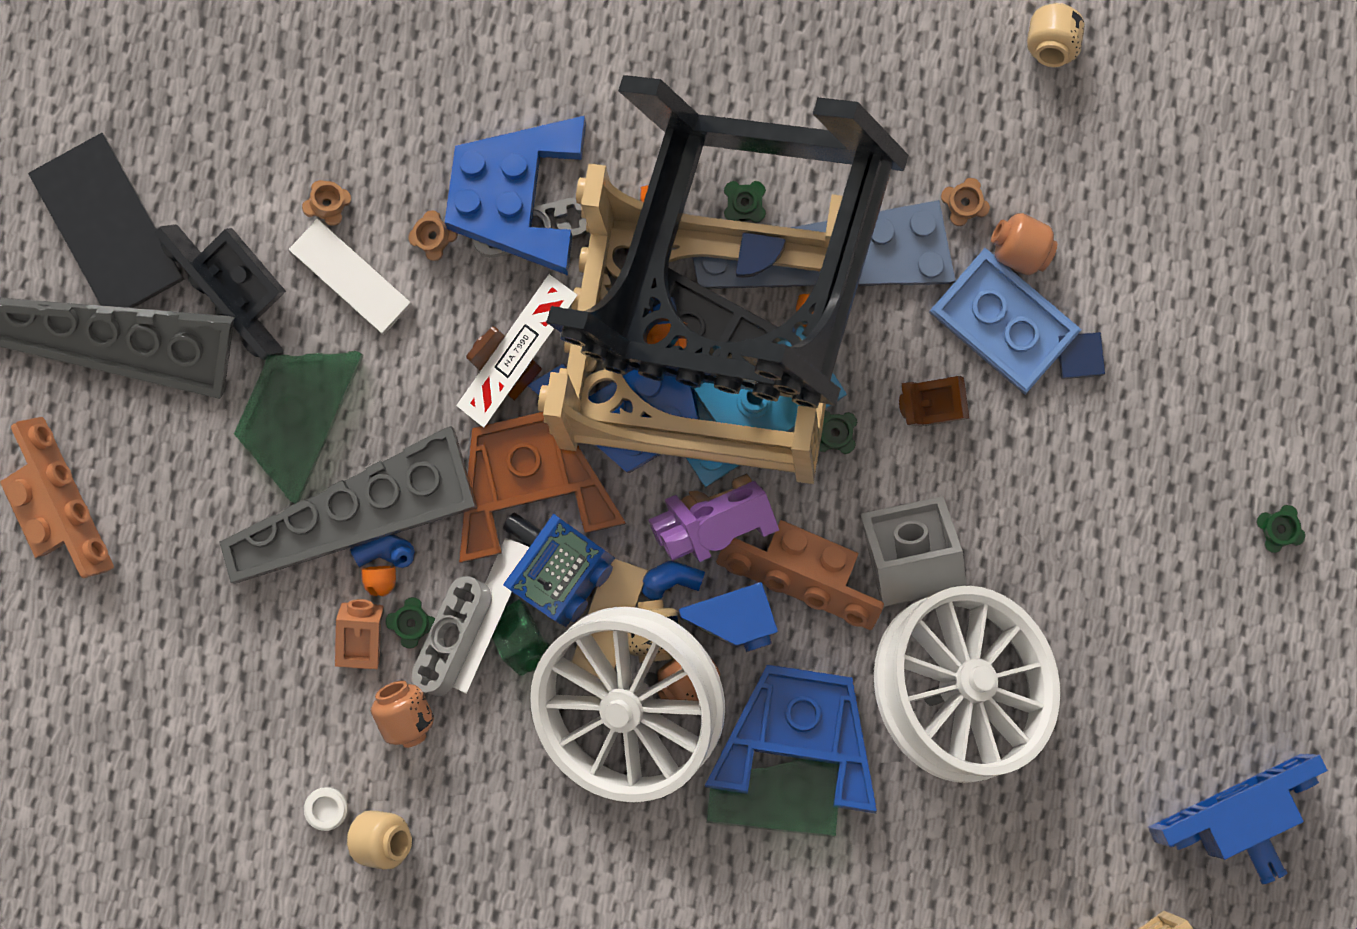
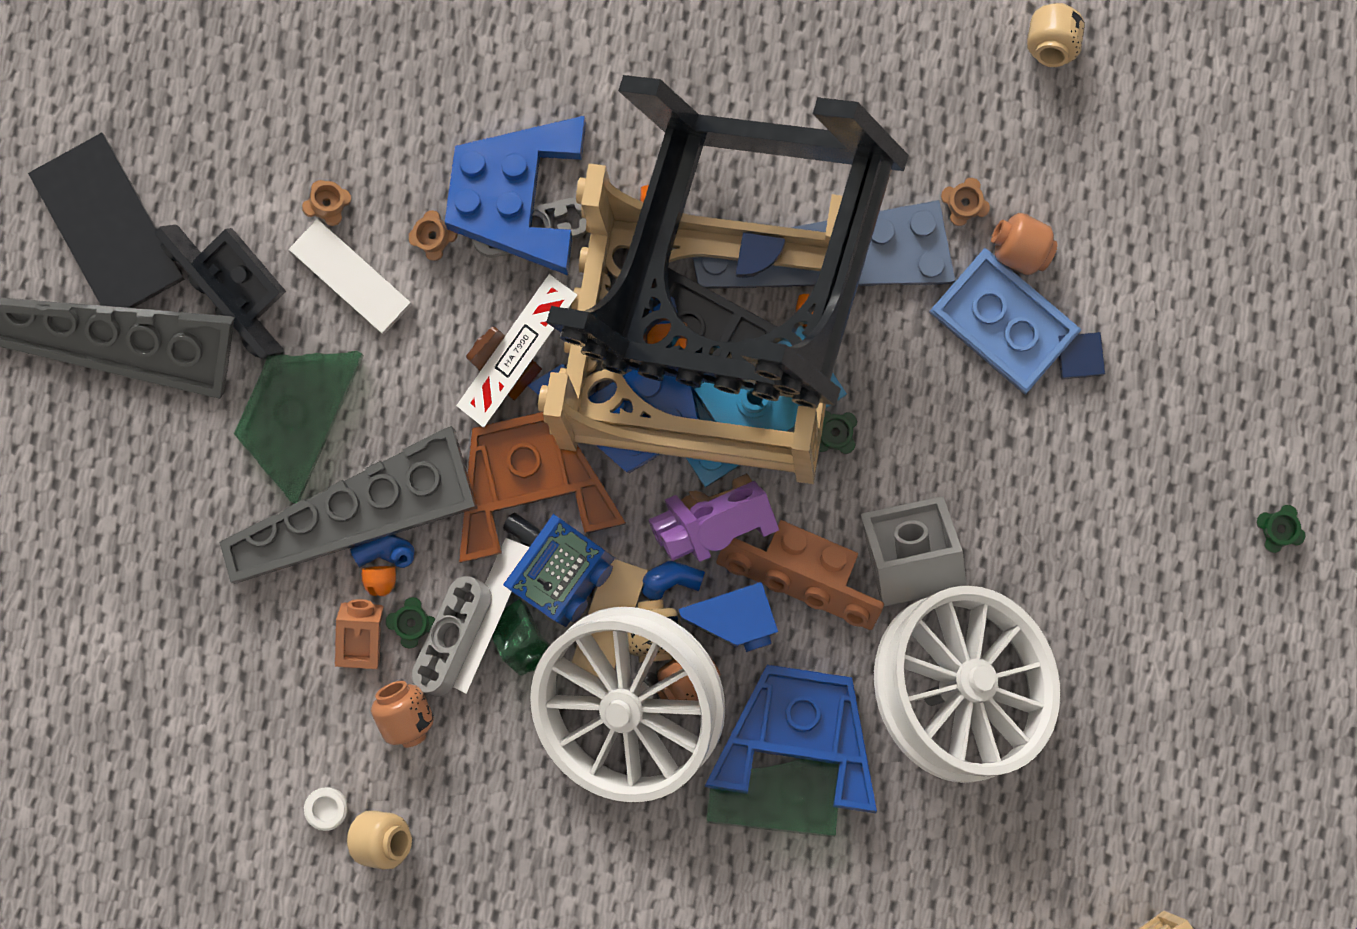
nougat bracket [0,417,114,578] -> none
dark green plate [724,181,766,223] -> none
reddish brown bracket [899,376,970,427] -> none
blue brick [1148,754,1328,885] -> none

